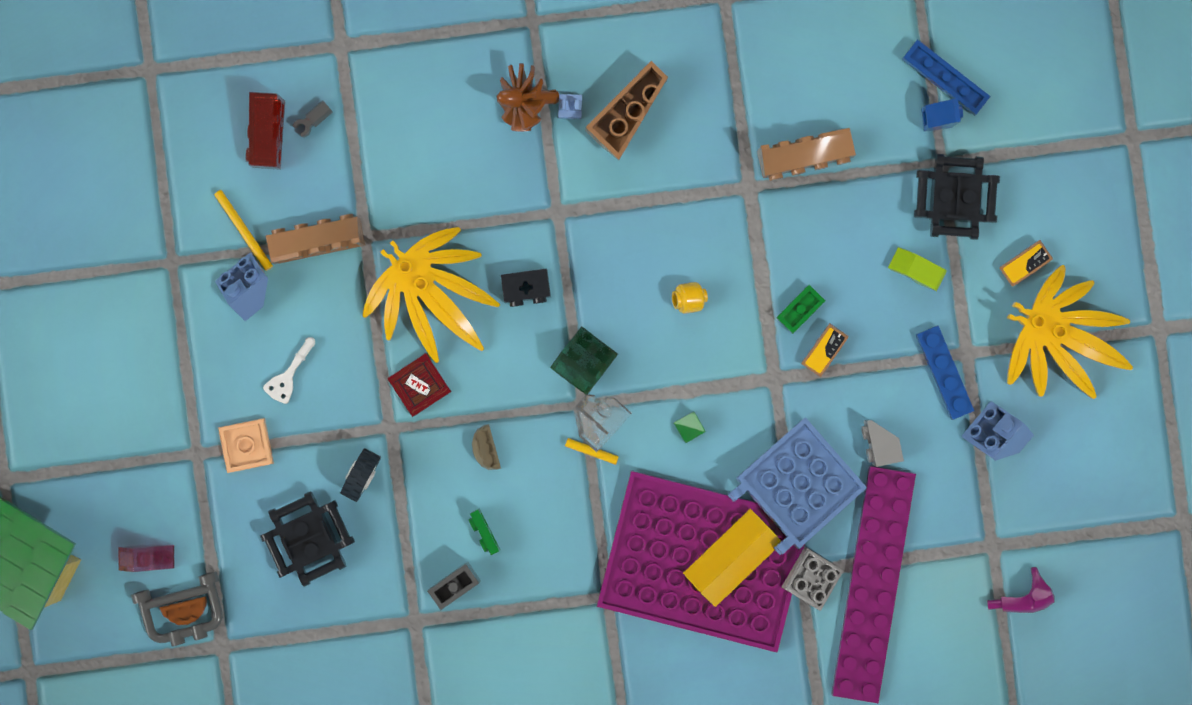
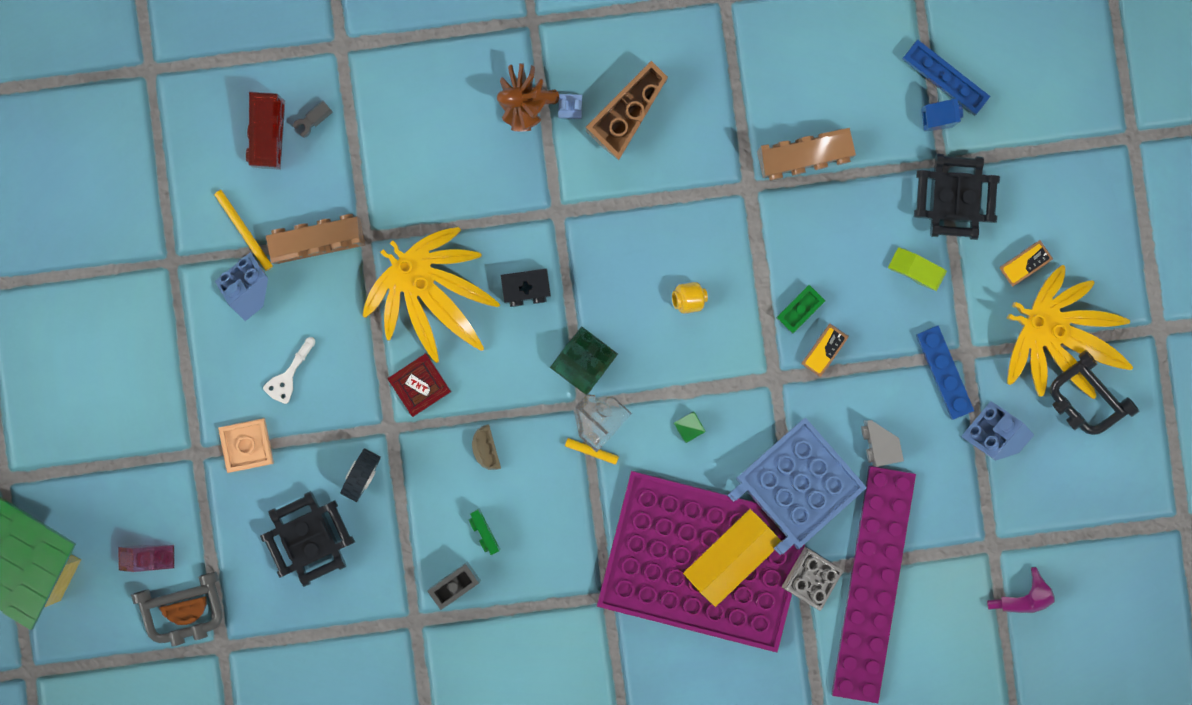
none -> black bar [1050,350,1140,435]

